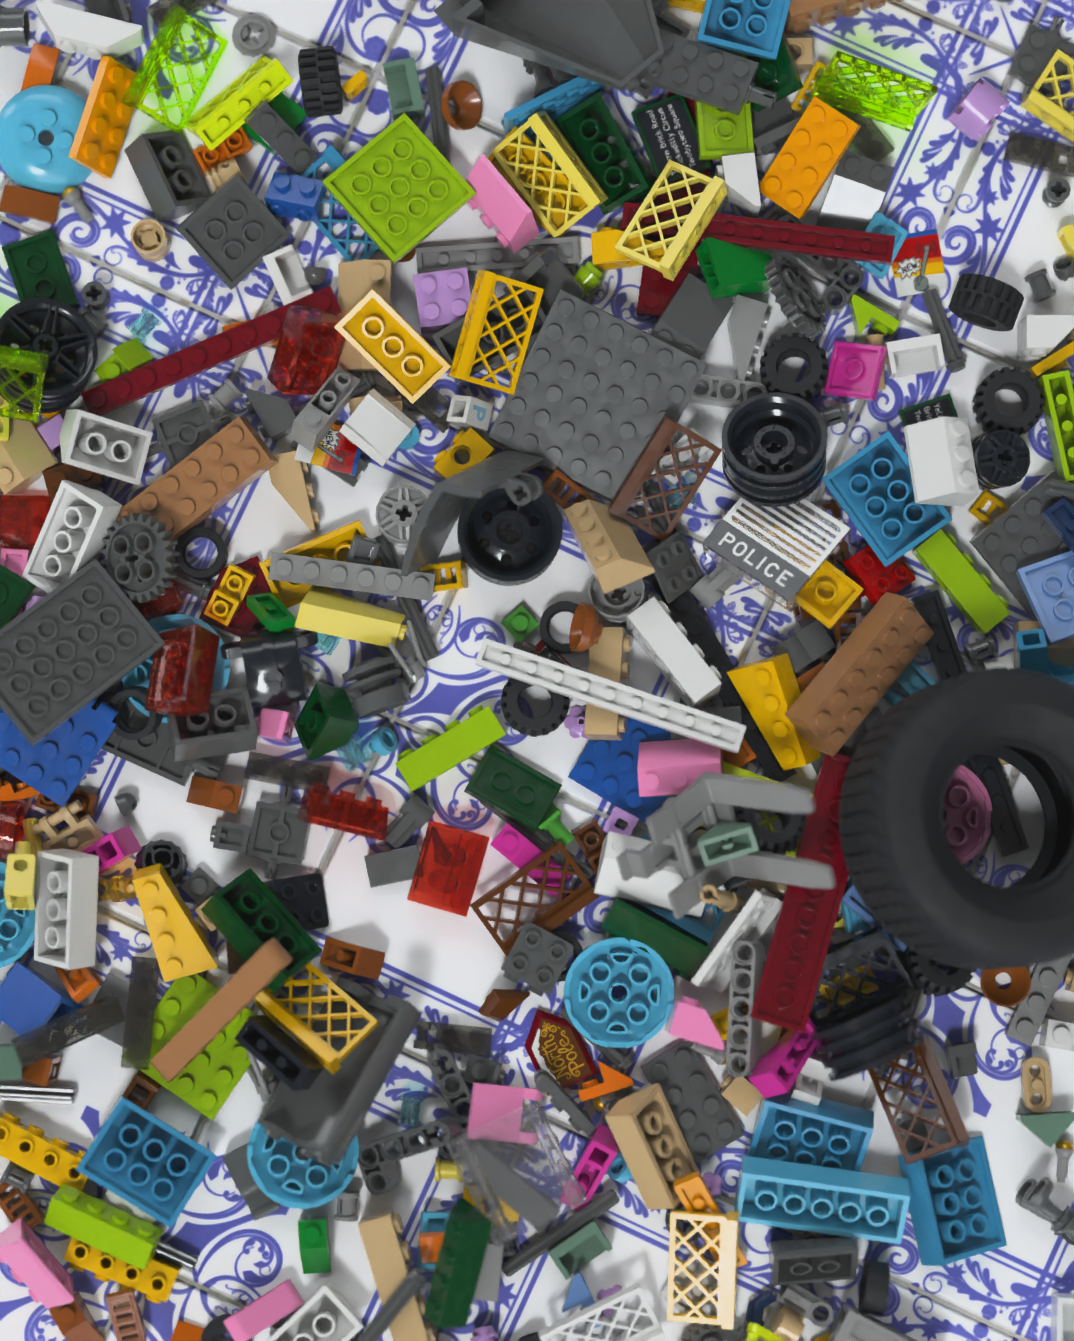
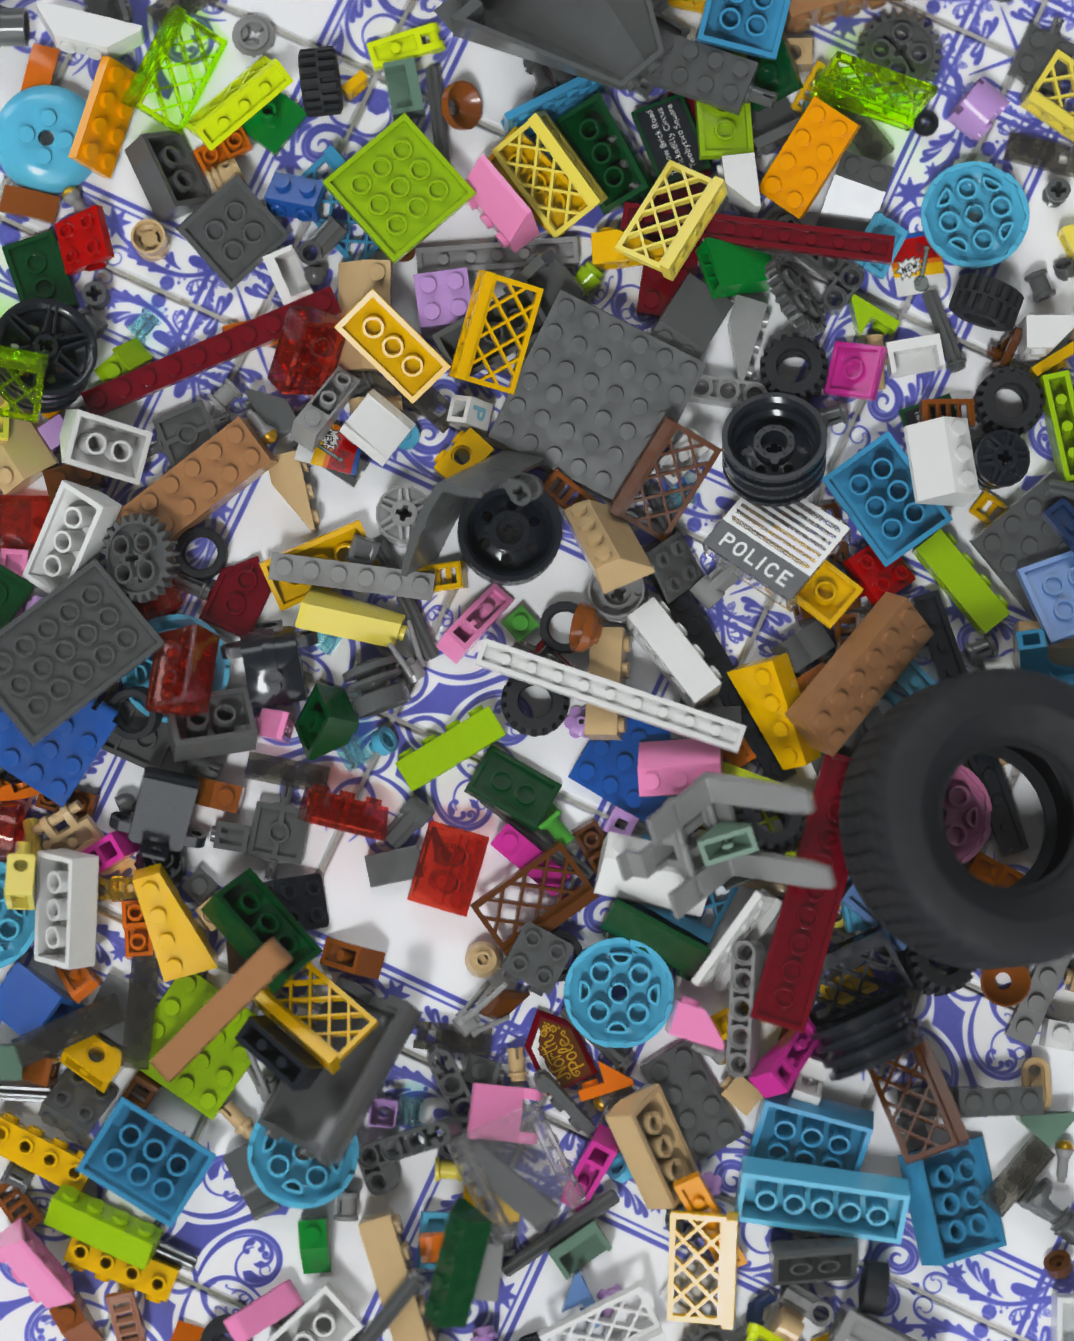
yellow slope [204,564,256,626] -> none
dark grey plate [244,100,318,176] -> none
green plate [246,592,296,632] -> none
tan pin [700,885,745,913] -> none
dark grey panel [944,1041,978,1080] -> none
none -> dark grey bracket [38,1068,117,1145]
none -> red plate [54,205,115,276]
none -> yellow brick [59,1027,128,1093]
none -> black piece [109,767,207,861]
none -> orange slope [121,900,155,960]
none -> tan pin [218,1099,254,1142]
none -> light grey piece [245,409,278,444]
none -> dark grey piece [298,216,349,267]
none -> neon yellow plate [366,22,446,71]
none -> lavender piece [367,1097,399,1129]
none -> bright pink slope [436,583,514,664]
none -> light grey plant [452,981,510,1038]
none -> tan cone [465,940,502,978]
none -> tan pin [506,1047,529,1082]
none -> dark grey gear [855,10,943,99]
none -> dark grey bracket [897,1085,1044,1118]
none -> black plate [911,109,939,137]
none -> dark orange slope [919,399,976,427]
none -> medium azure brick [920,161,1030,269]
none -> orange slope [966,851,1024,887]
none -> clear smoke plate [979,1135,1055,1217]
none -> reddish brown piece [987,327,1022,370]
none -> reddish brown tile [1043,1249,1074,1279]

